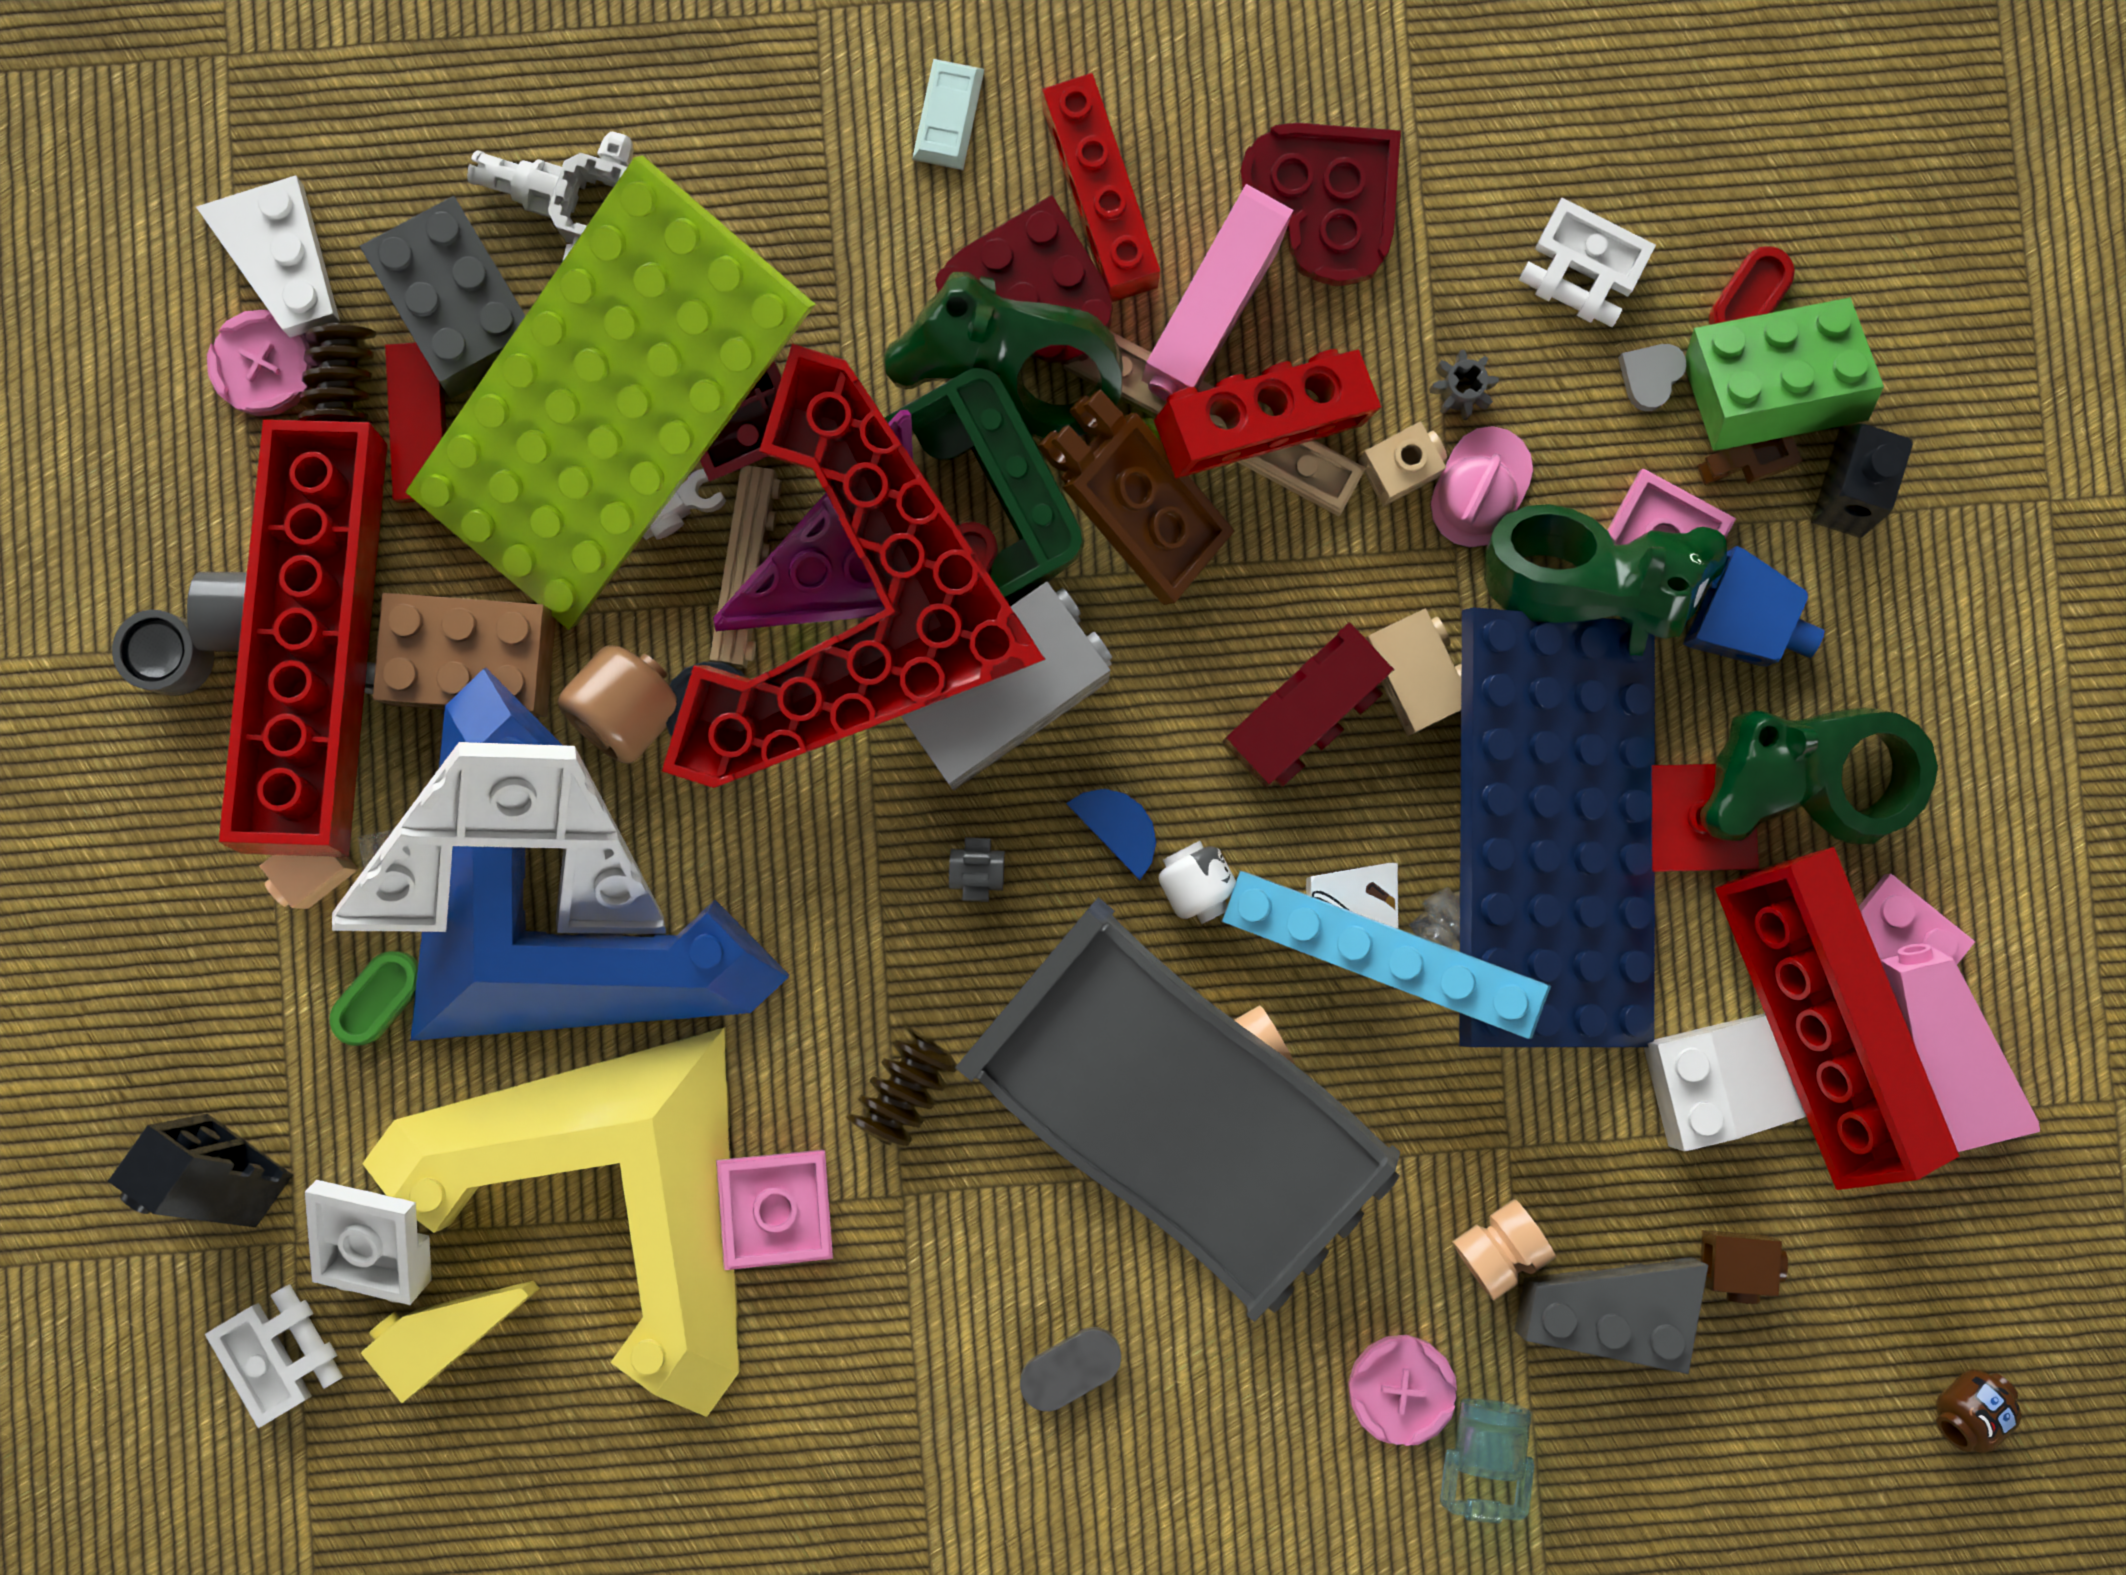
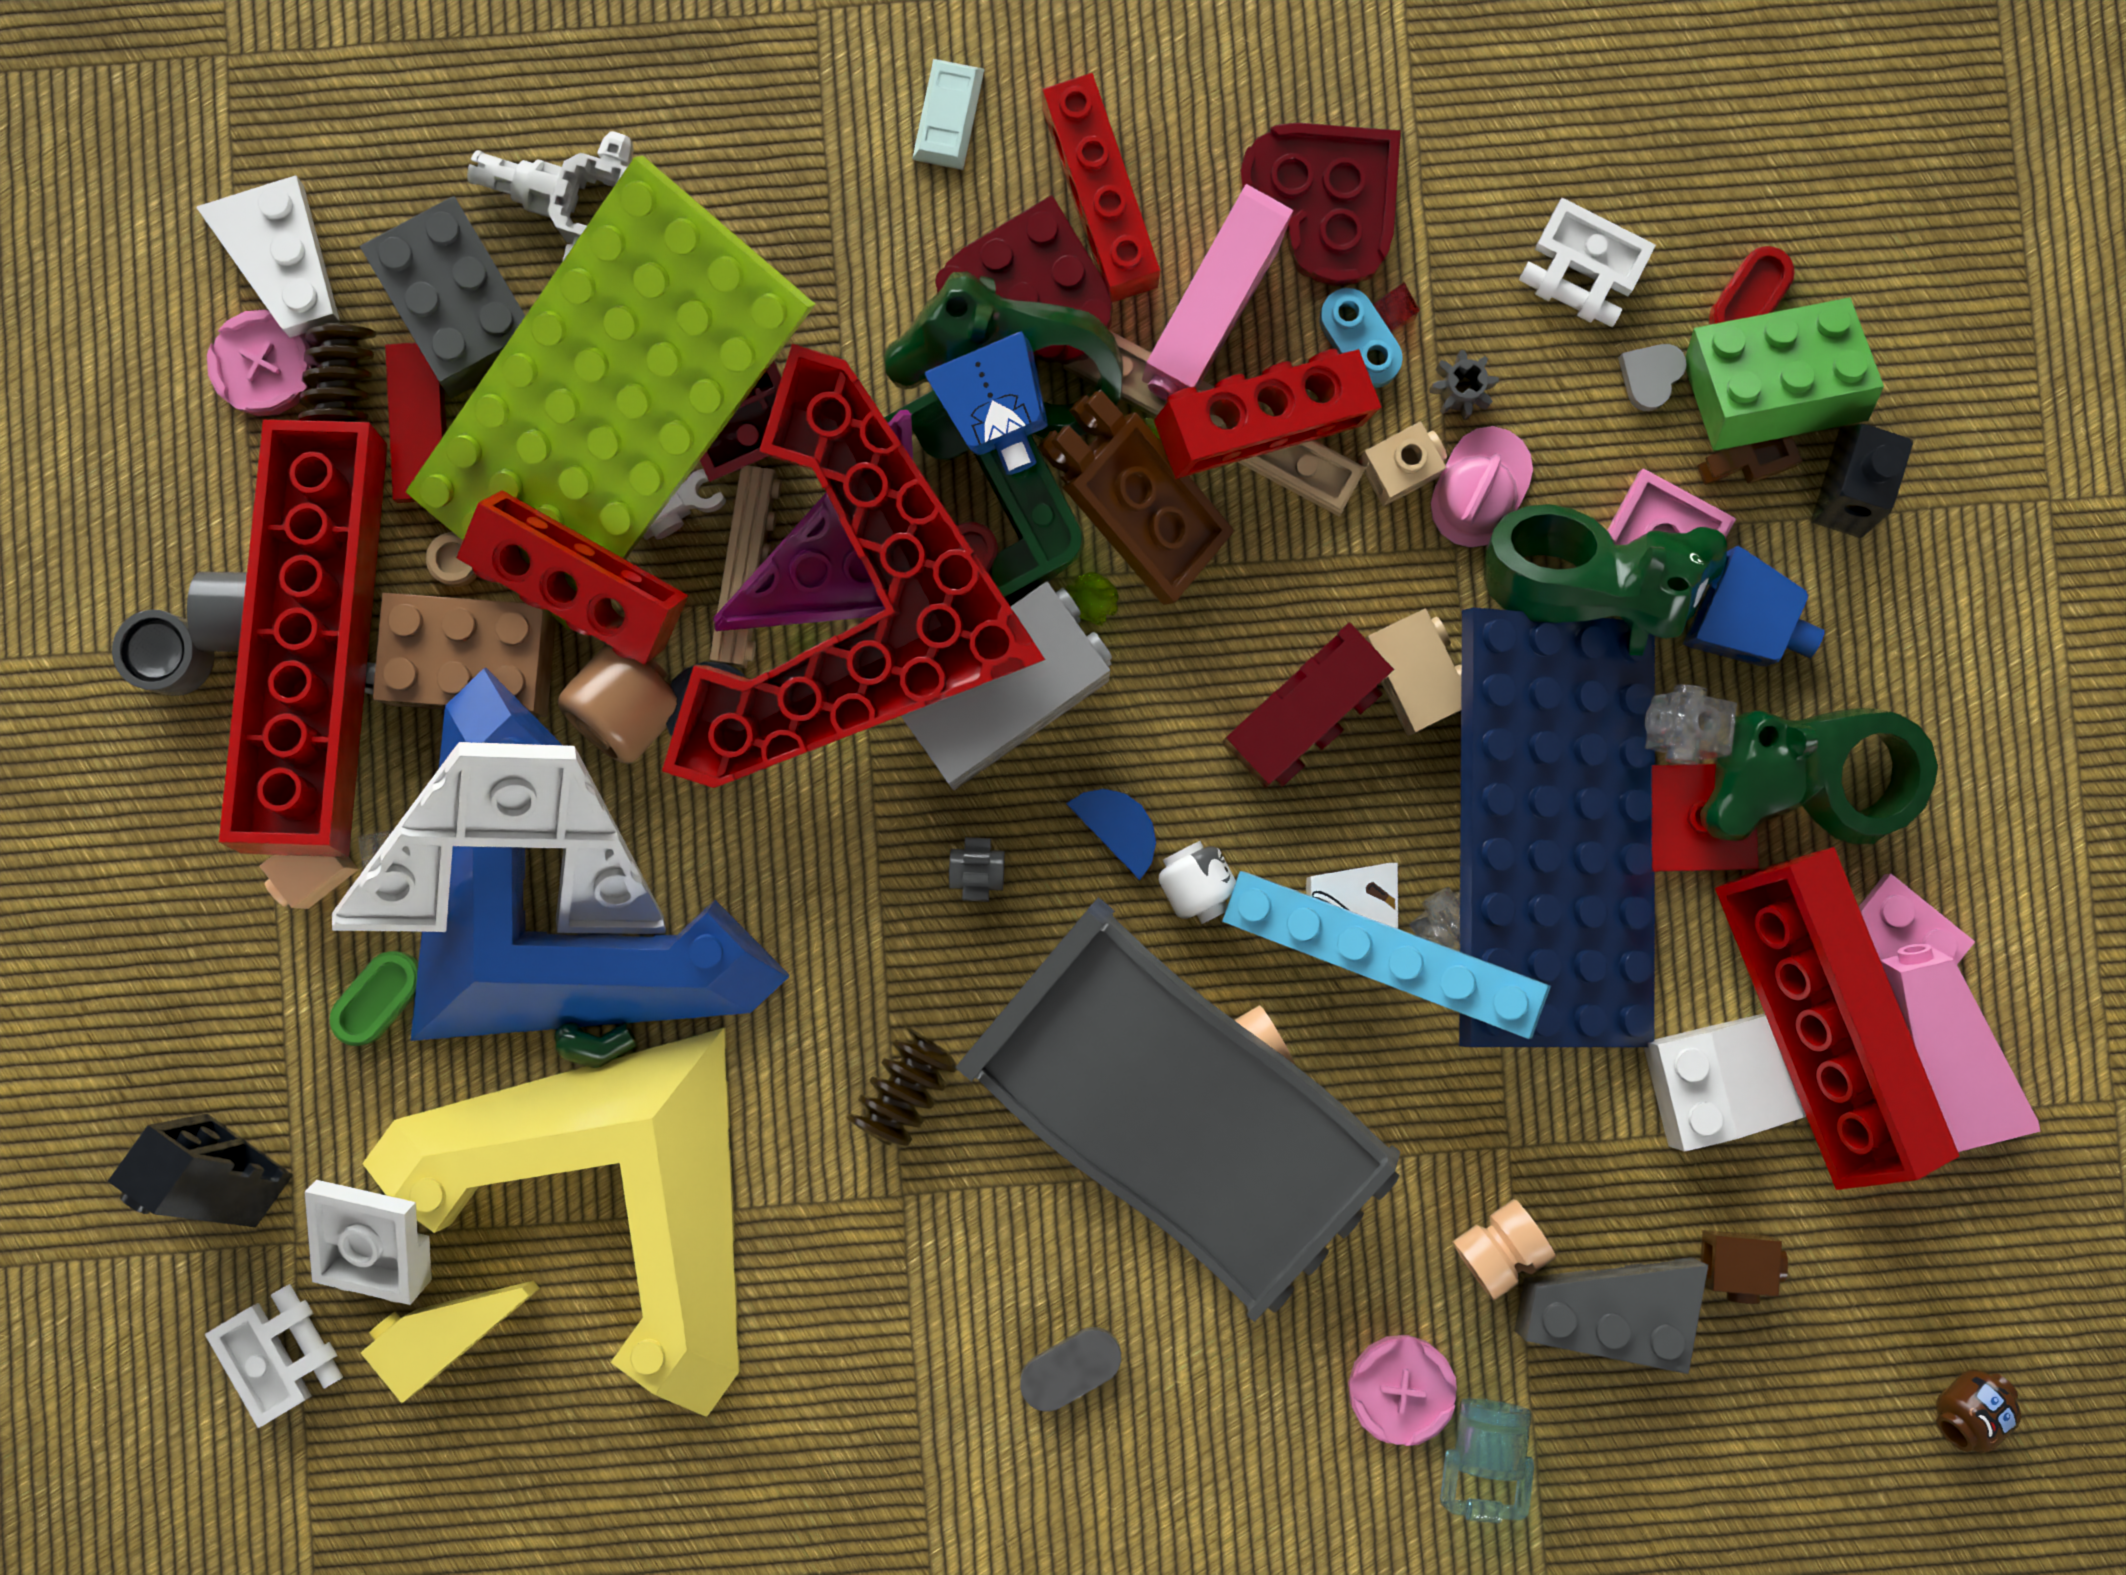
bright pink tile [716,1150,833,1270] -> none
none -> tan tile [426,532,478,587]
none -> red brick [456,490,689,665]
none -> dark green arm [554,1022,638,1068]
none -> blue torso [925,331,1048,475]
none -> clear neon green plate [1065,572,1119,625]
none -> medium azure plate [1319,288,1403,388]
none -> clear red piece [1373,282,1420,332]
none -> clear brick [1645,685,1737,765]

